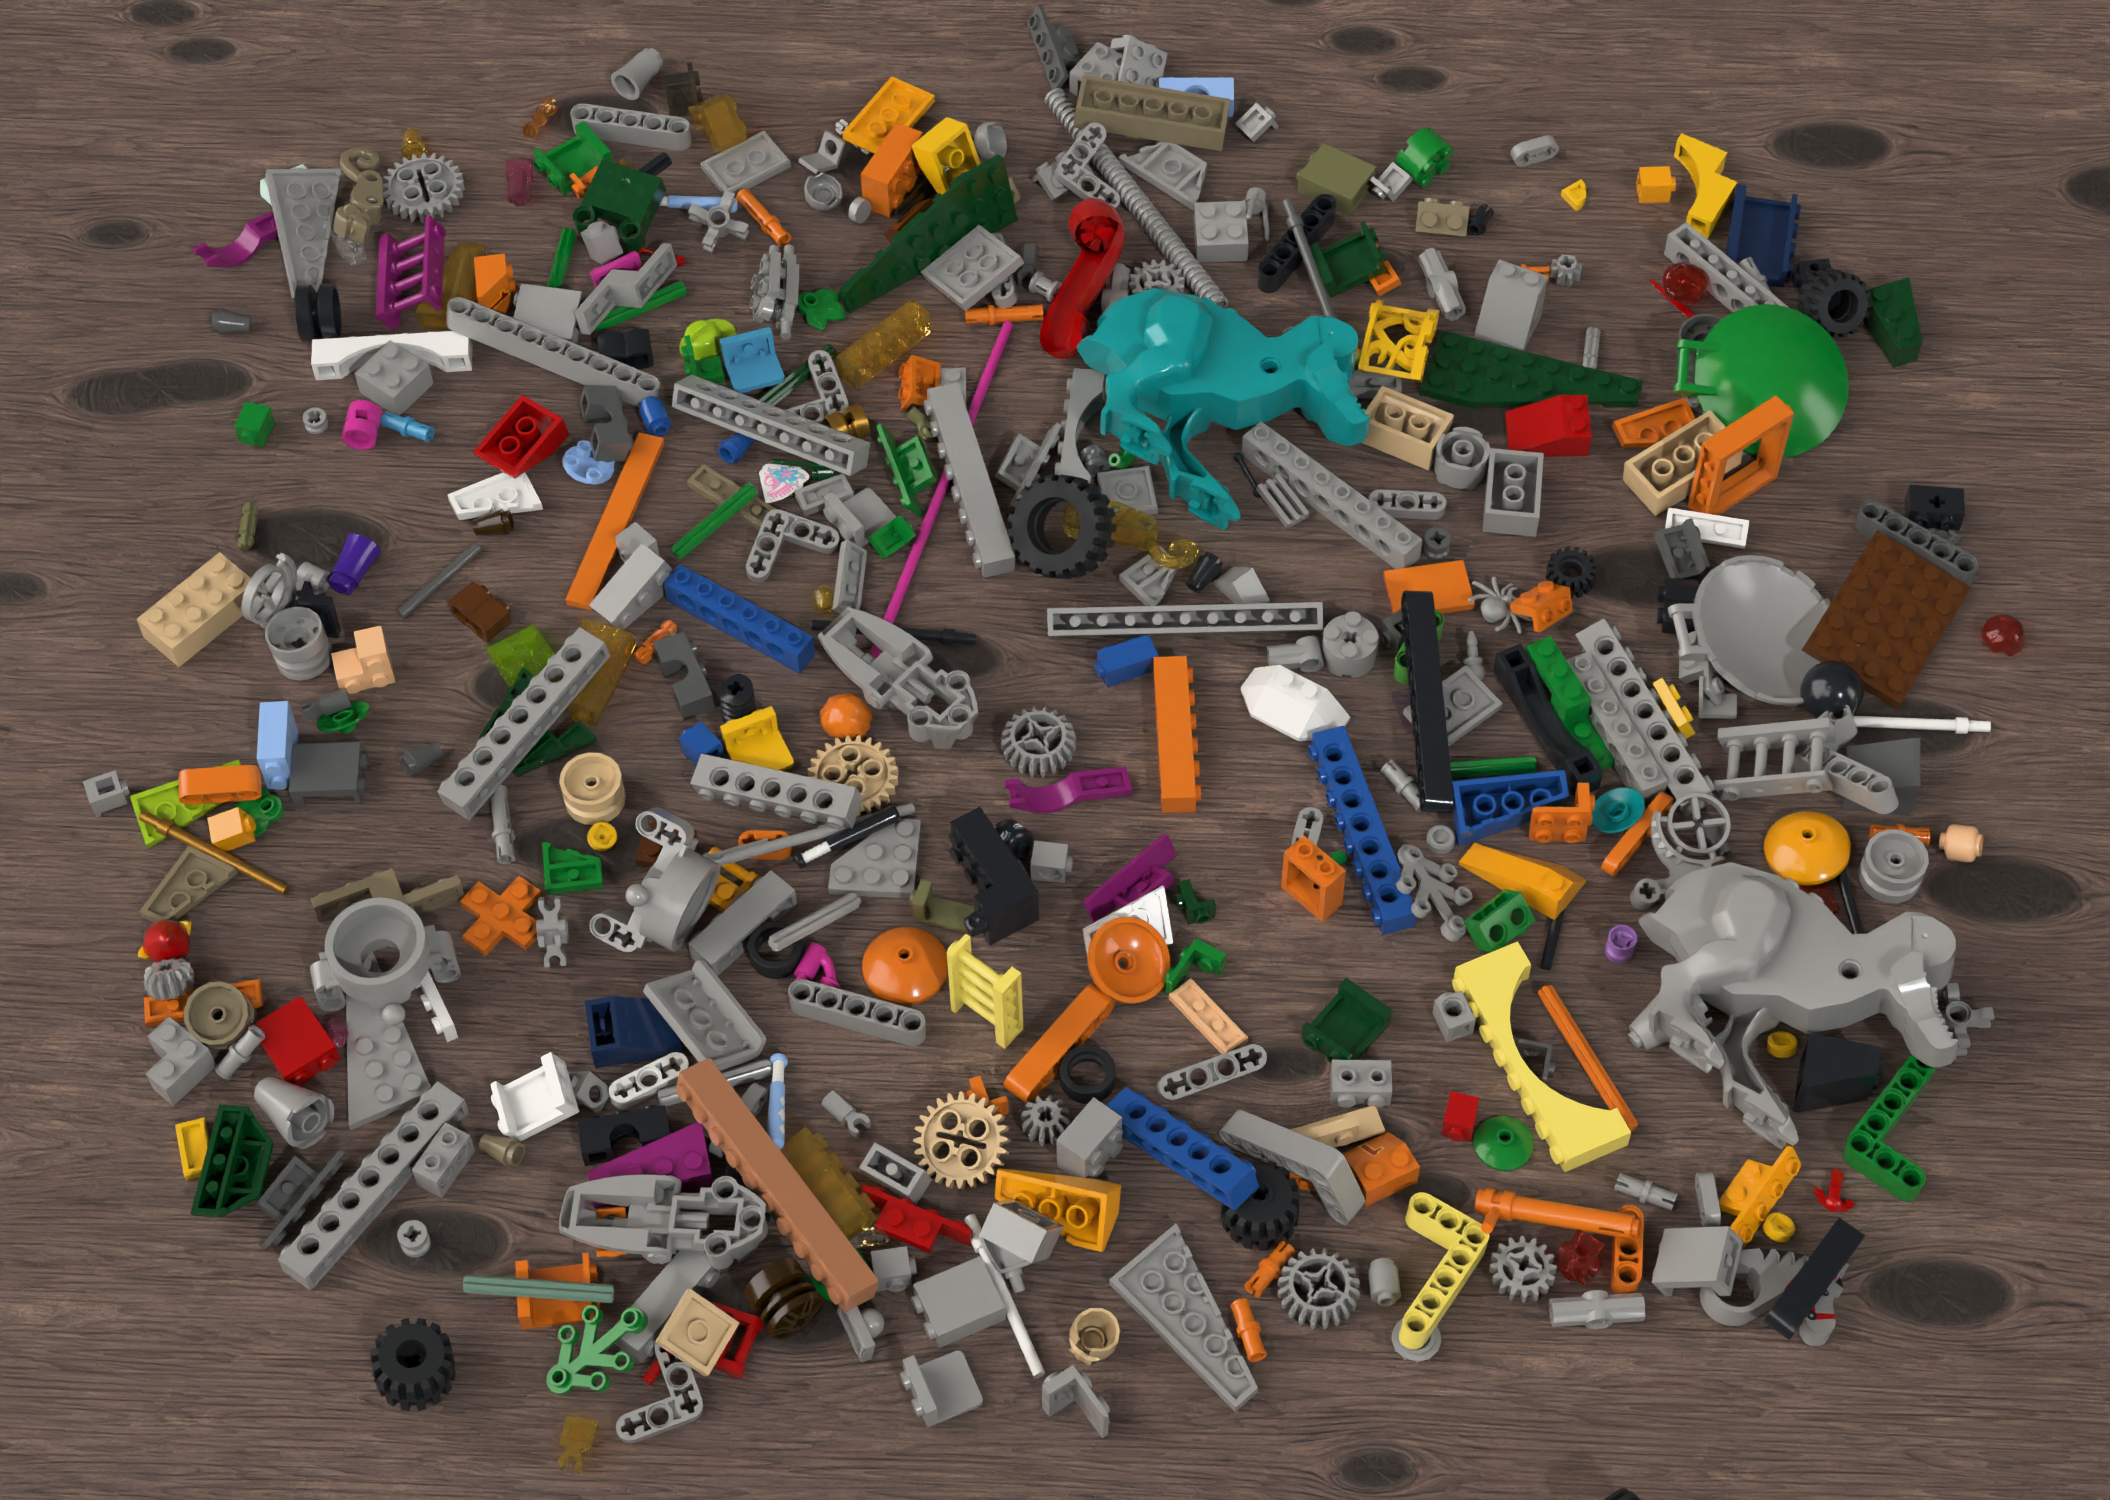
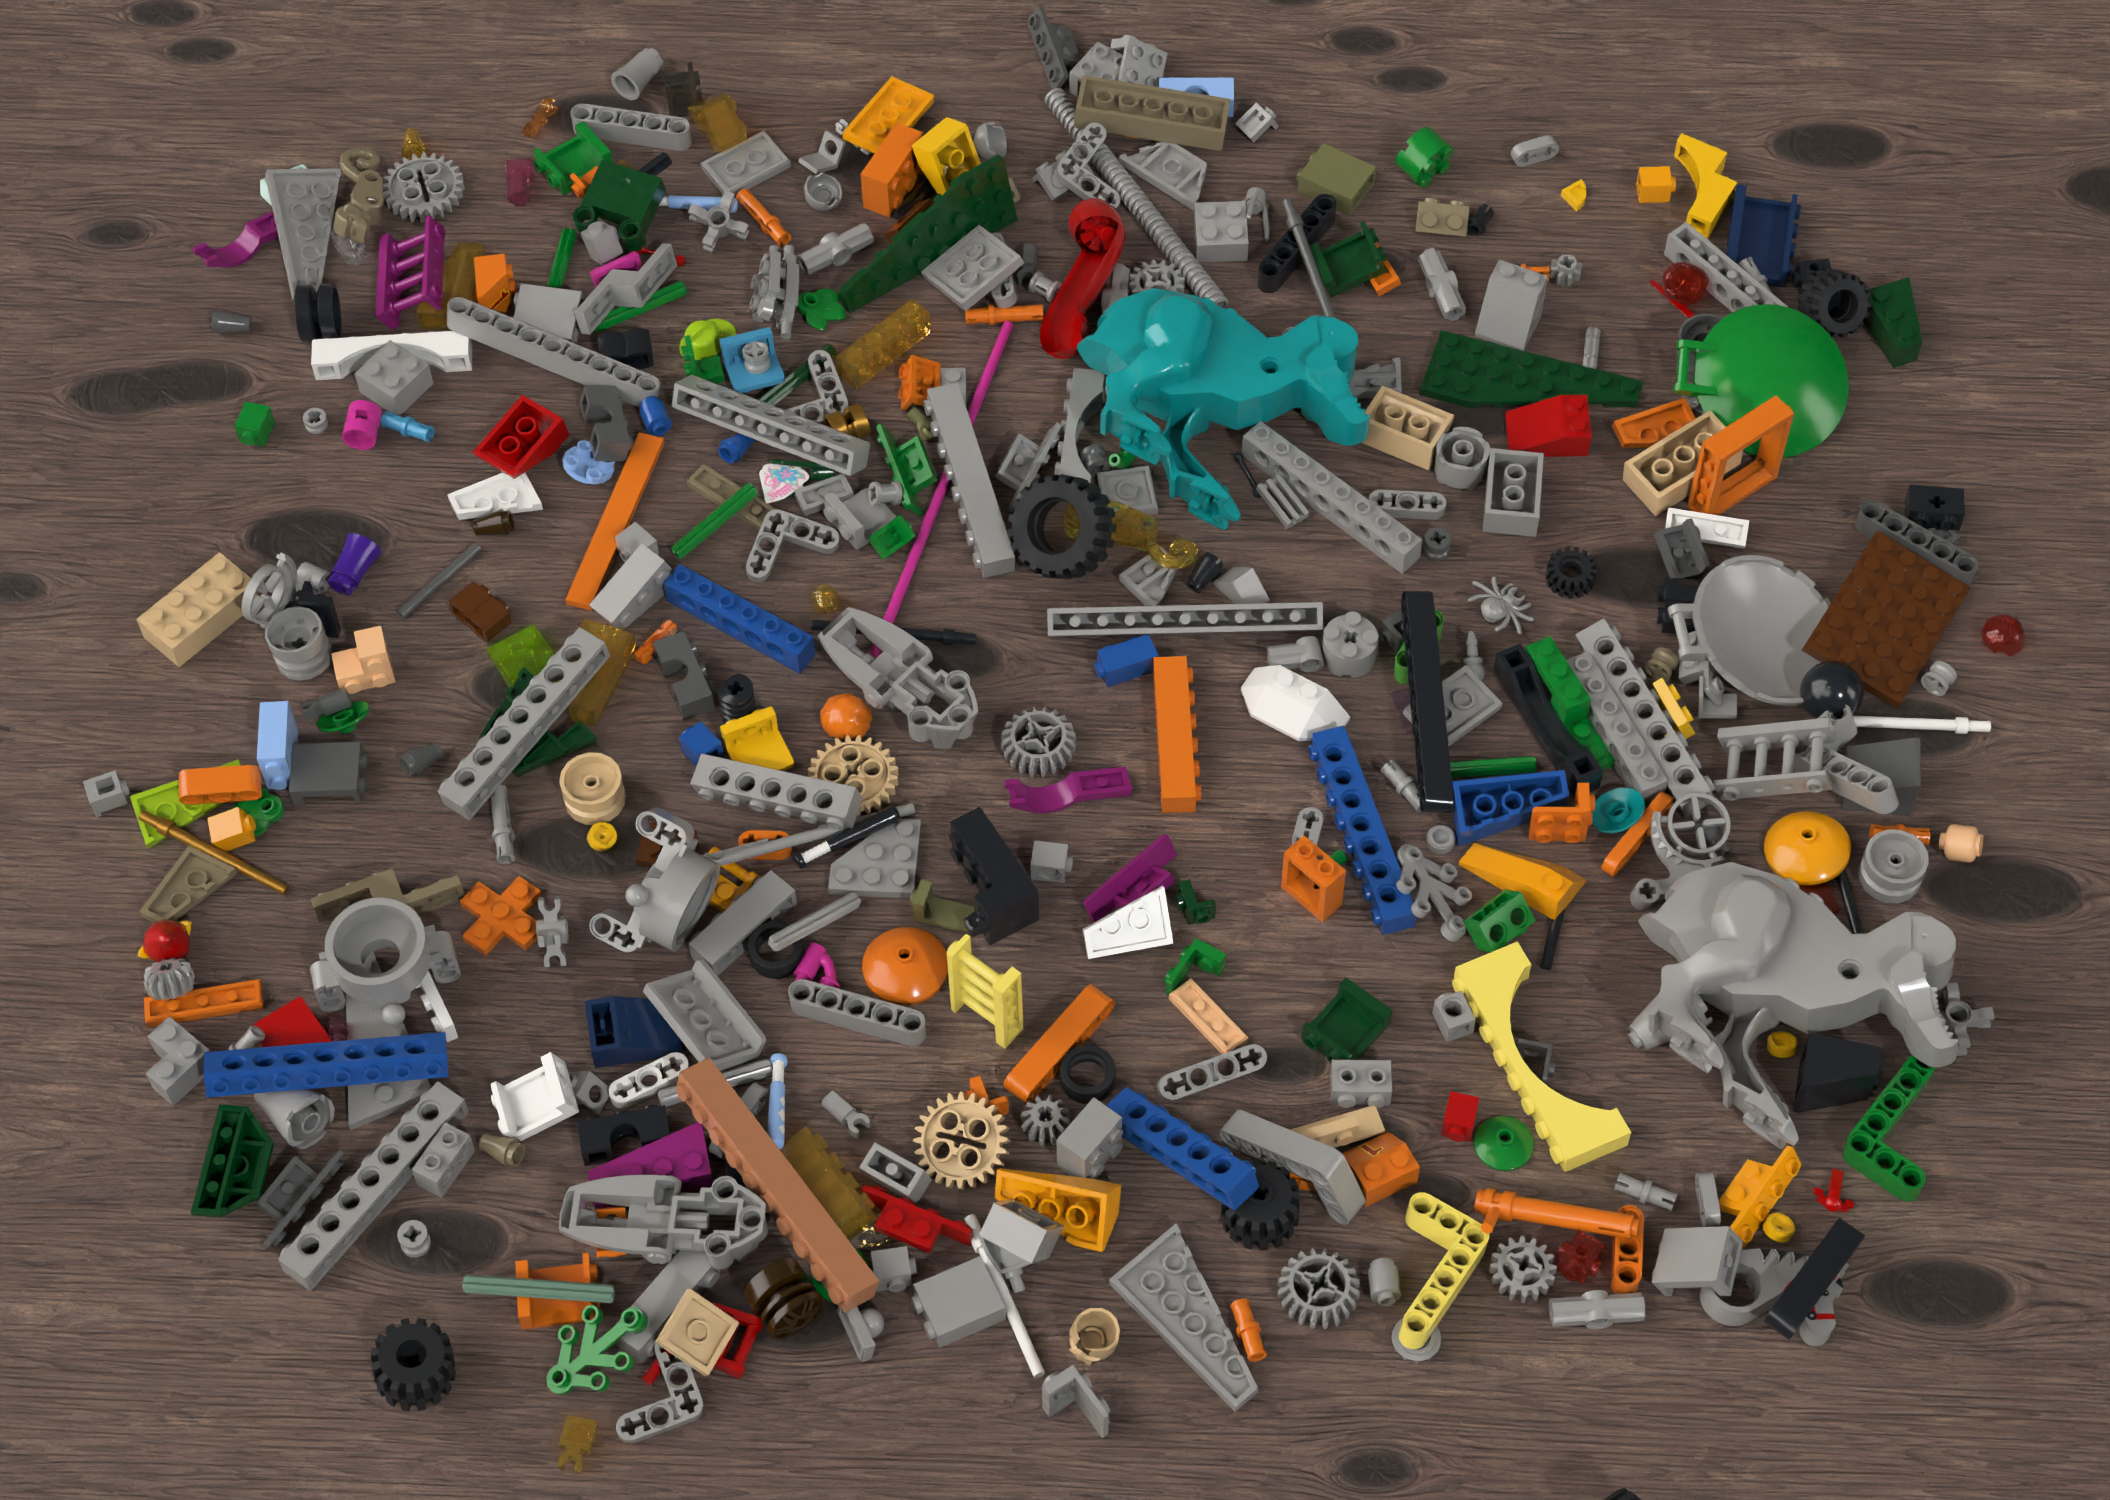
yellow tile [175,1117,210,1181] -> none
dark tan wheel [184,981,257,1052] -> none
olive axle [237,502,259,551] -> none
green wing [542,842,604,895] -> none
light grey tile [832,539,867,614] -> none
light grey tile [848,197,872,224] -> none
light grey bracket [900,1351,983,1428] -> none
black head [994,819,1032,860] -> none
orange dish [1087,917,1170,1004] -> none
orange pin [1244,1241,1296,1298] -> none
yellow fence [1355,299,1440,383] -> none
light grey bracket [1370,162,1413,202] -> none
orange tile [1383,560,1475,614] -> none
orange bracket [1510,581,1573,633] -> none
orange axle [1538,985,1638,1131] -> none
medium lavender wheel [1605,925,1637,964] -> none
none -> blue brick [203,1032,448,1098]
none -> light grey wheel [742,341,771,374]
none -> light grey piece [797,223,874,275]
none -> light grey bush [868,481,903,505]
none -> dark tan wheel [1645,647,1679,682]
none -> light grey wheel [1921,661,1957,696]

